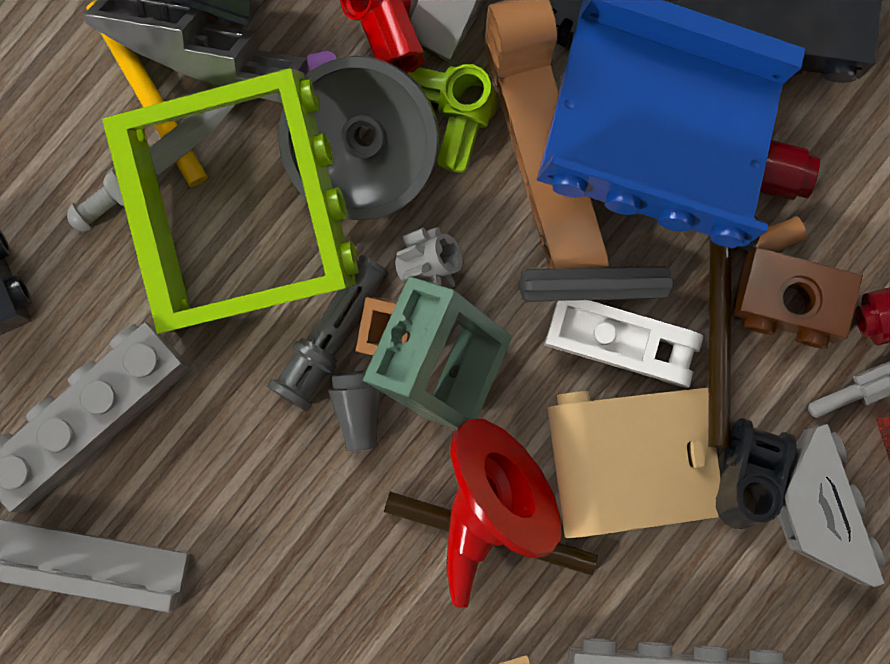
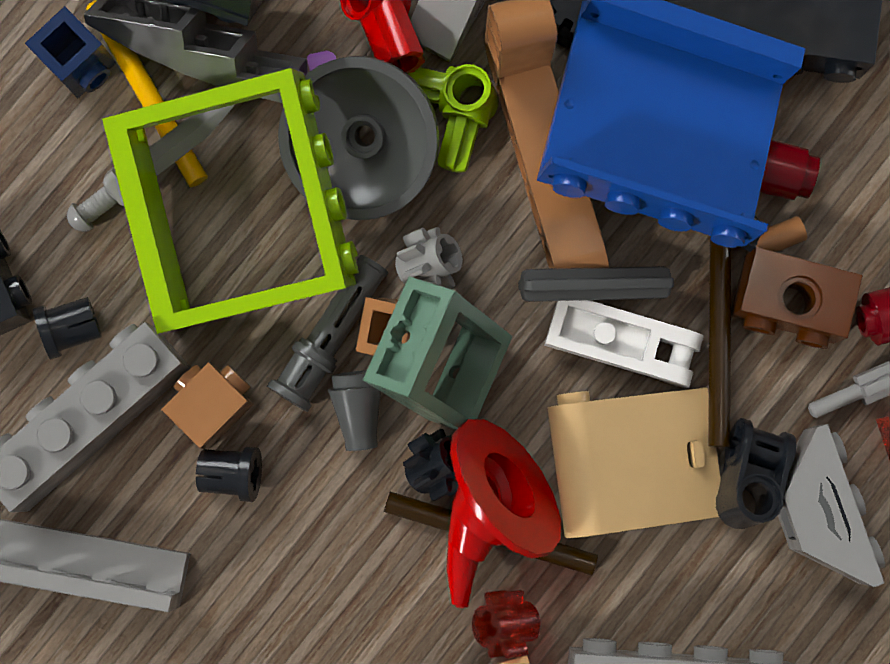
none -> dark blue brick [25,6,116,98]
none -> black bush [33,297,102,360]
none -> medium nougat brick [161,362,254,449]
none -> black bush [196,447,262,502]
none -> black gear [403,428,459,501]
none -> clear red gear [472,590,541,659]

